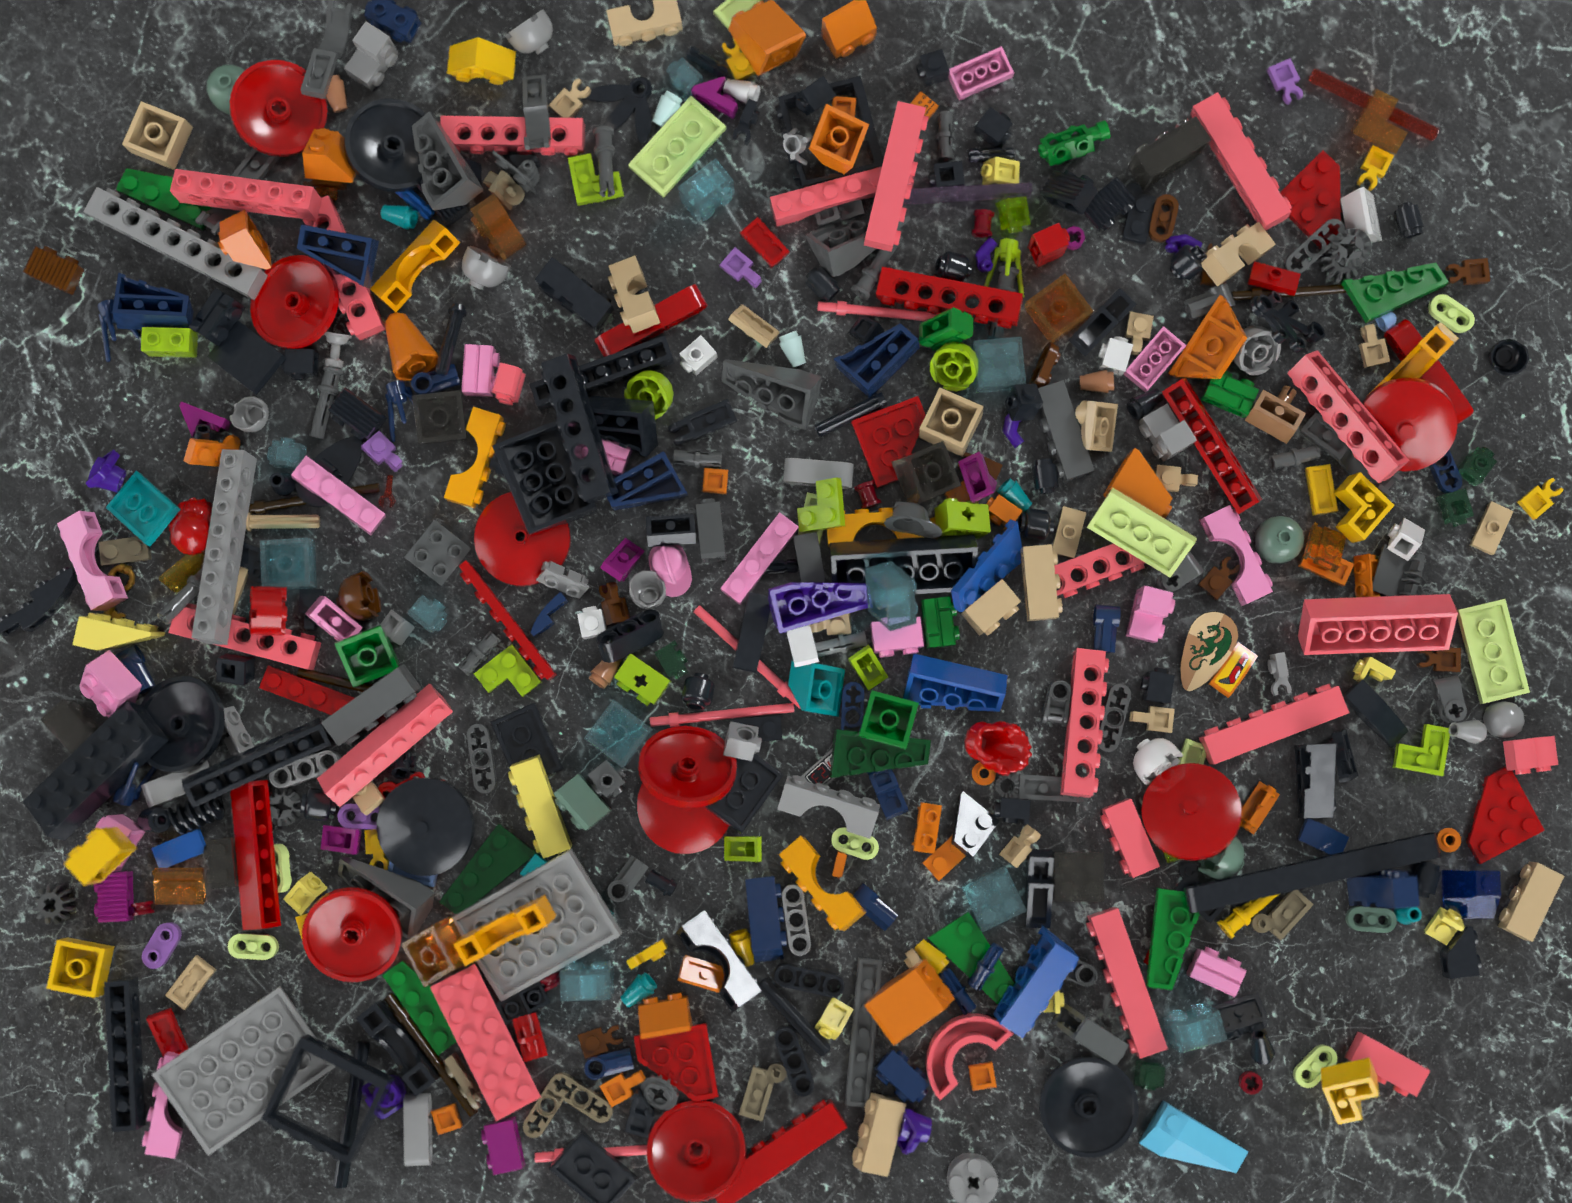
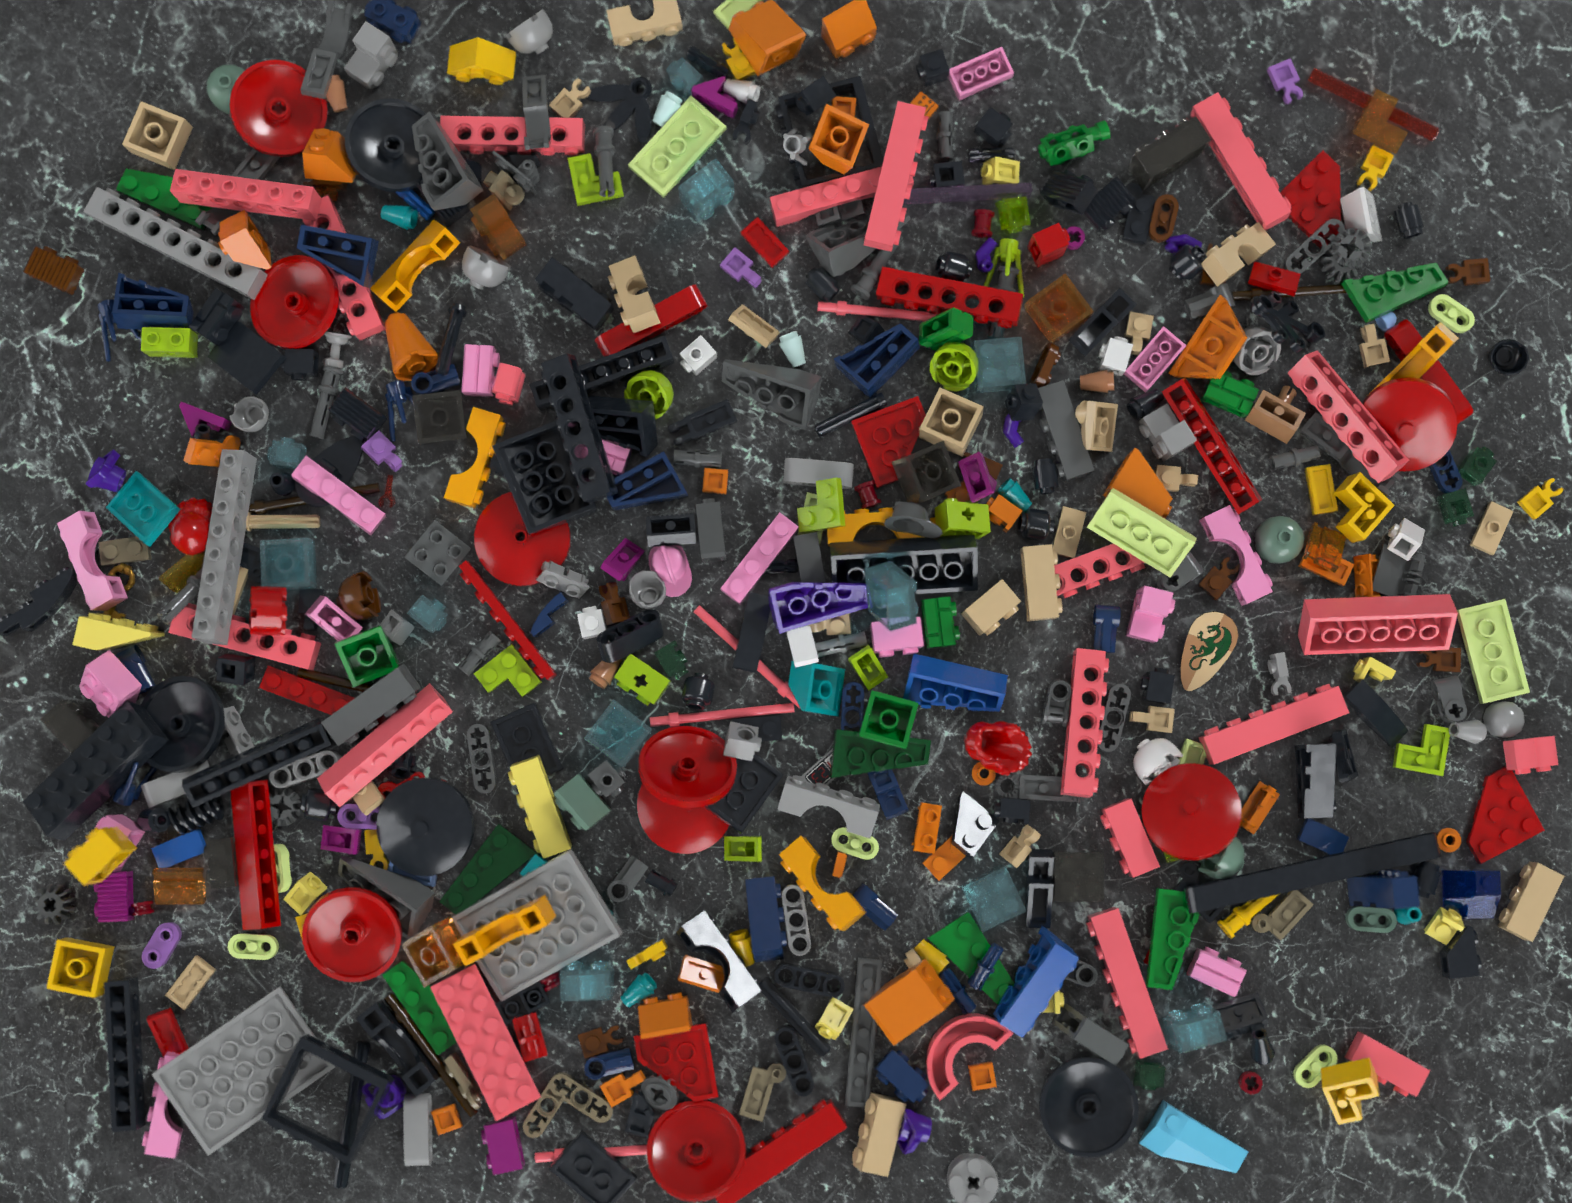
blue wing [951,519,1022,612] -> none
slope [1209,642,1258,698] -> none

